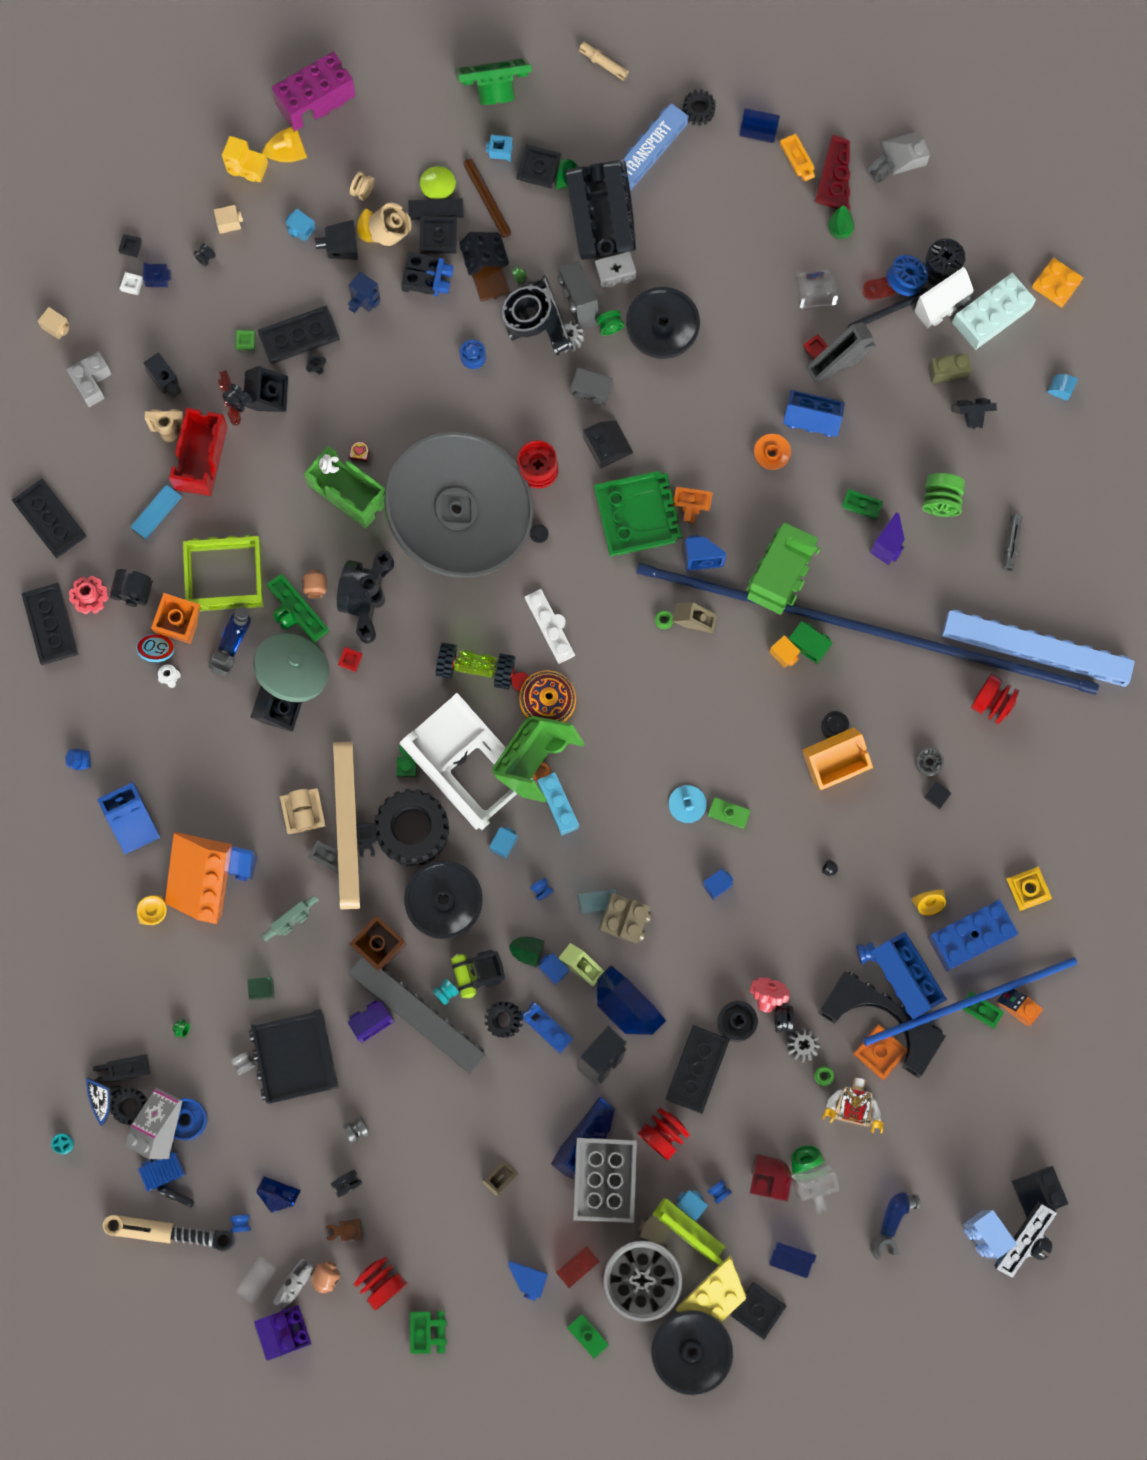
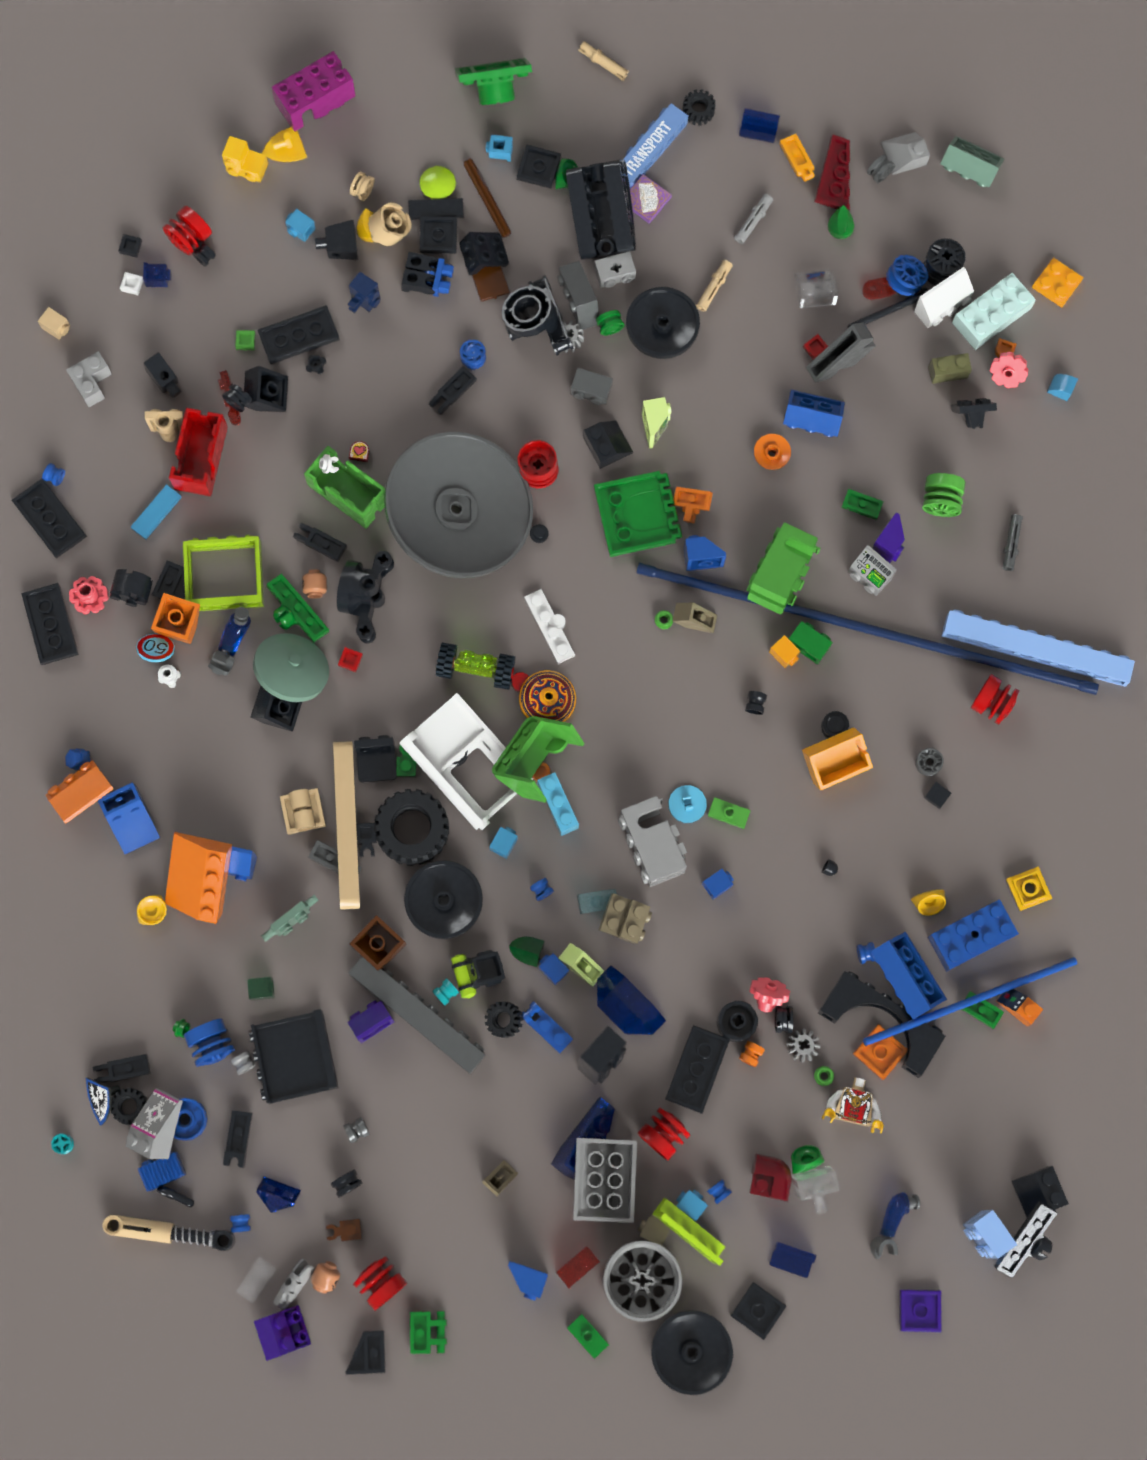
tan brick [214,205,243,234] -> none
bright green plate [512,266,527,284] -> none
light yellow wing [676,1256,746,1323] -> none
none -> blue wheel [42,463,65,486]
none -> orange slope [45,760,113,824]
none -> black wing [152,560,185,599]
none -> red wheel [162,205,212,256]
none -> blue wheel [183,1018,235,1067]
none -> black plate [223,1110,253,1168]
none -> black hinge [293,523,347,562]
none -> black wing [346,1330,386,1375]
none -> black bracket [354,735,397,783]
none -> black hinge [429,366,477,415]
none -> light grey piece [618,796,687,888]
none -> tile [630,174,672,224]
none -> yellowish green slope [642,397,671,449]
none -> tan pin [696,260,733,312]
none -> light grey pin [734,194,773,244]
none -> orange wheel [739,1041,765,1068]
none -> black wheel [745,691,767,715]
none -> slope [848,545,897,596]
none -> dark purple tile [900,1290,942,1332]
none -> sand green slope [940,136,1004,187]
none -> coral plant [990,352,1029,388]
none -> orange tile [995,338,1017,358]

